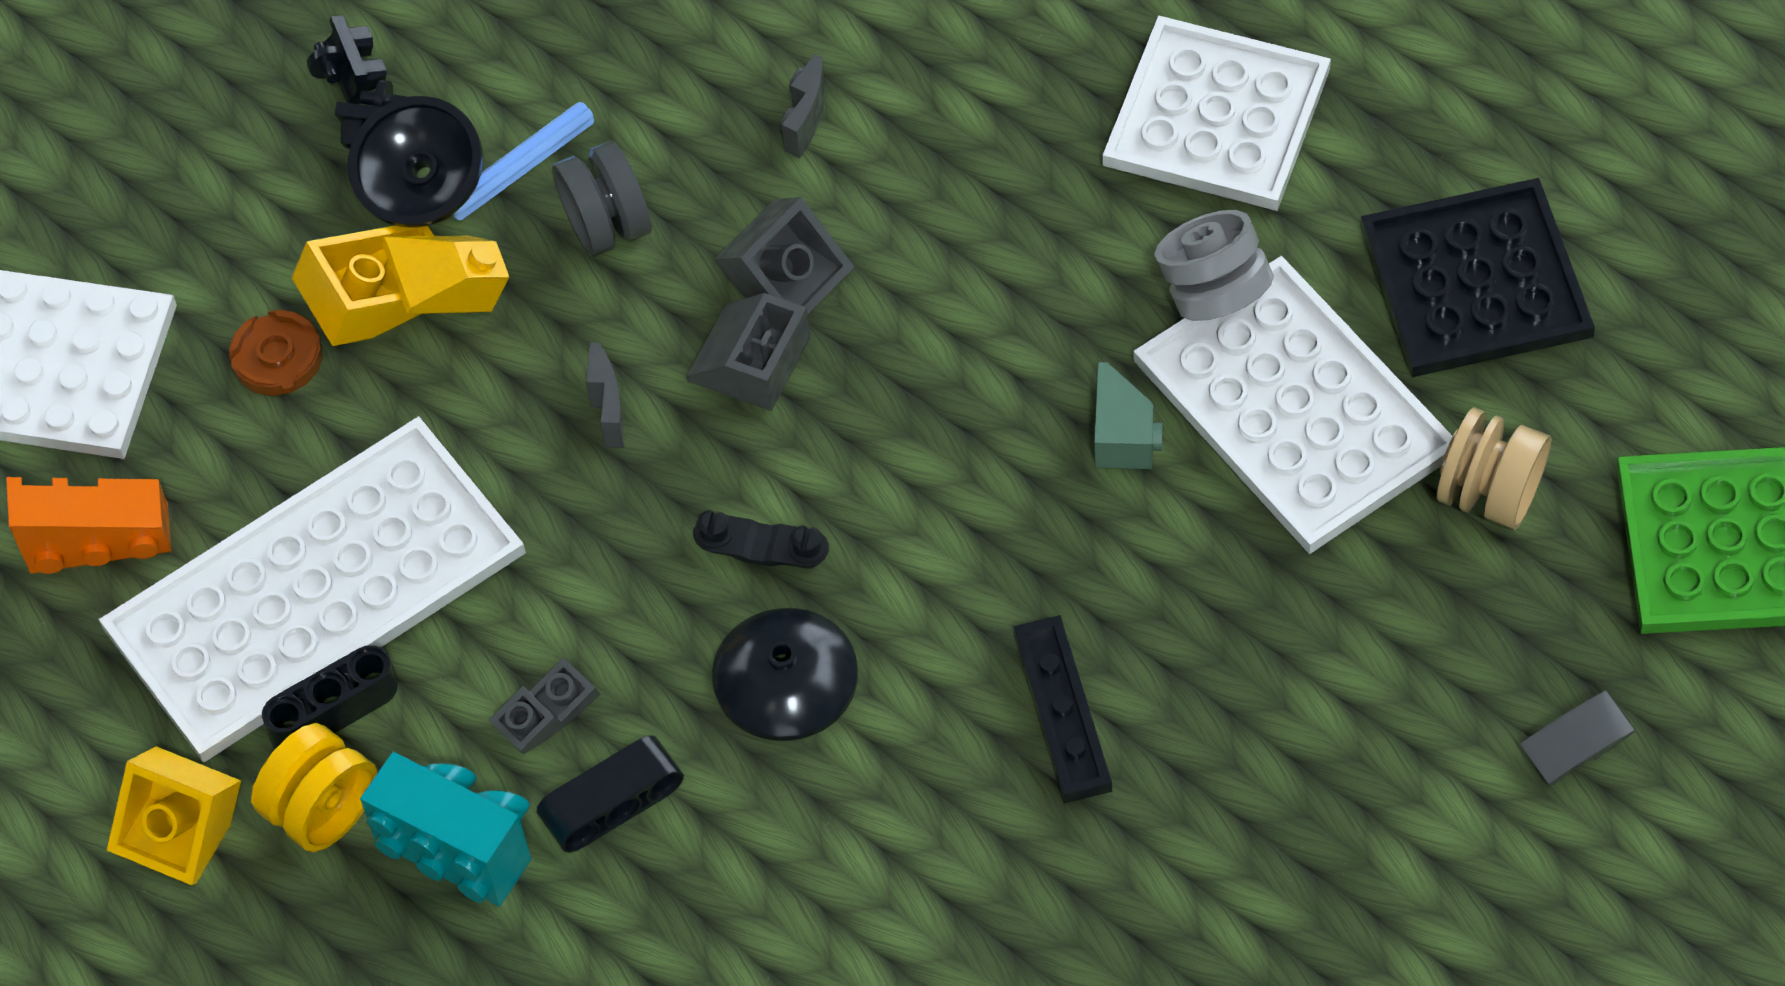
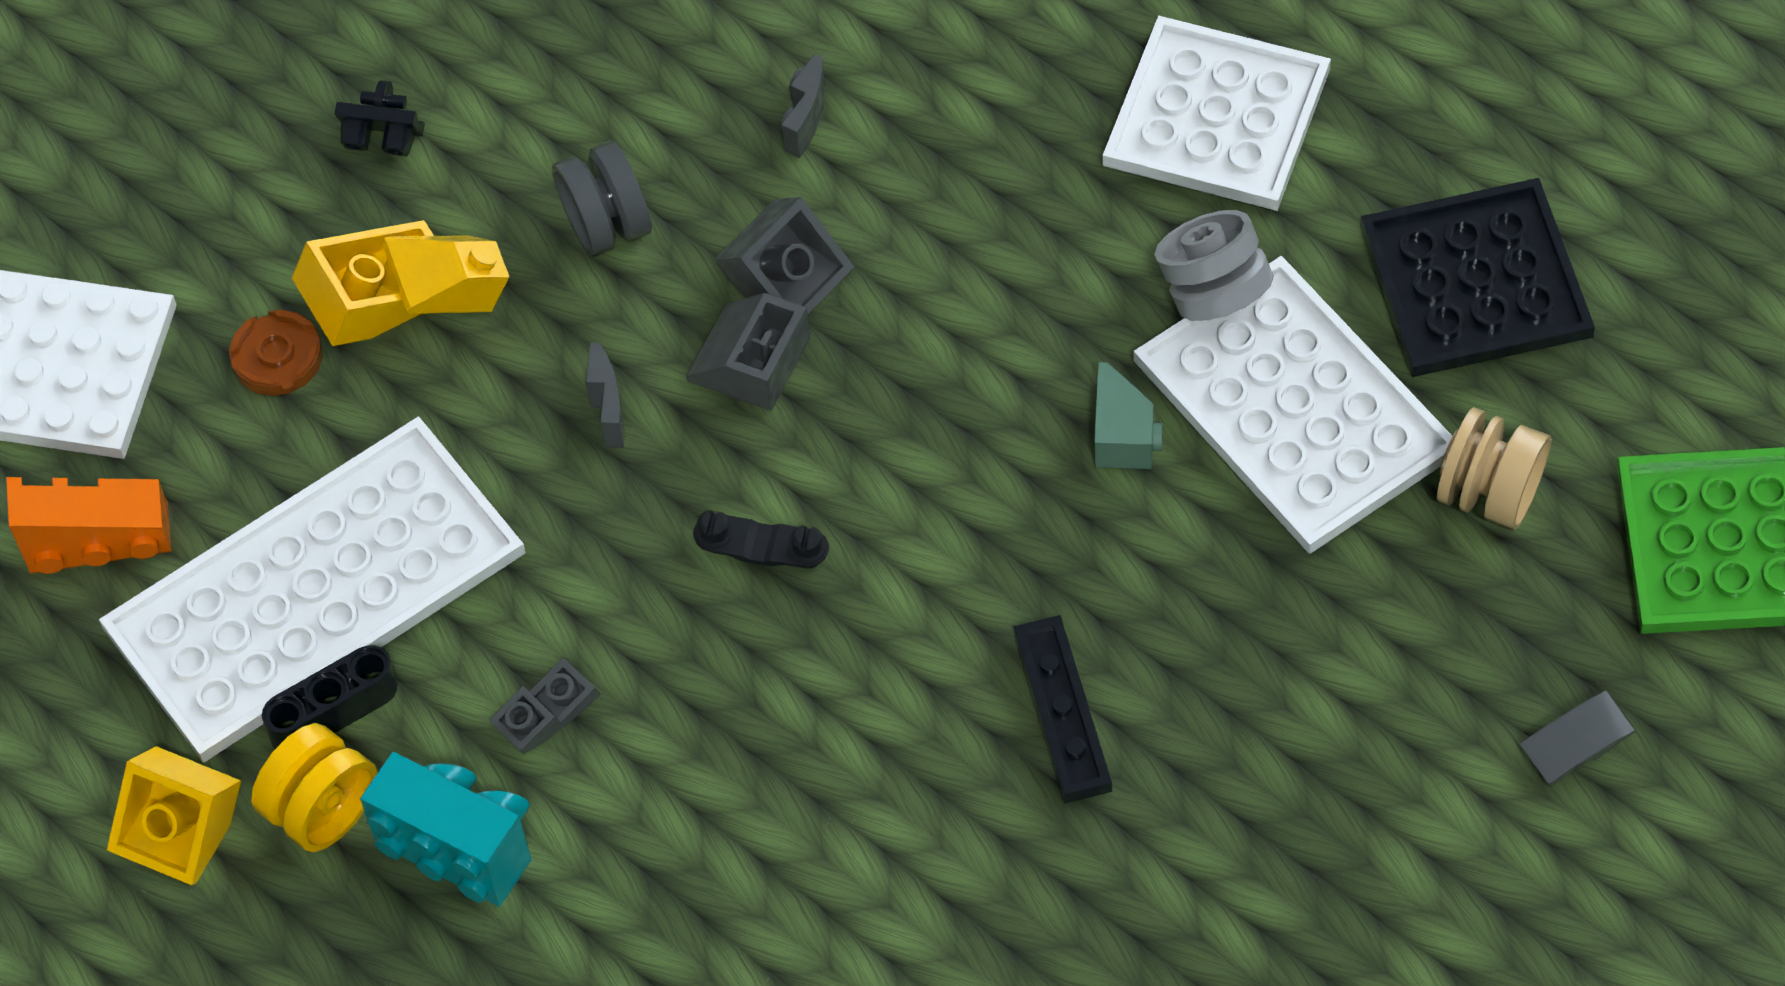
black hips [307,15,387,104] -> none
black dish [348,96,483,227] -> none
light blue axle [452,102,594,221] -> none
black beam [536,735,684,853] -> none
black dish [712,608,858,741] -> none

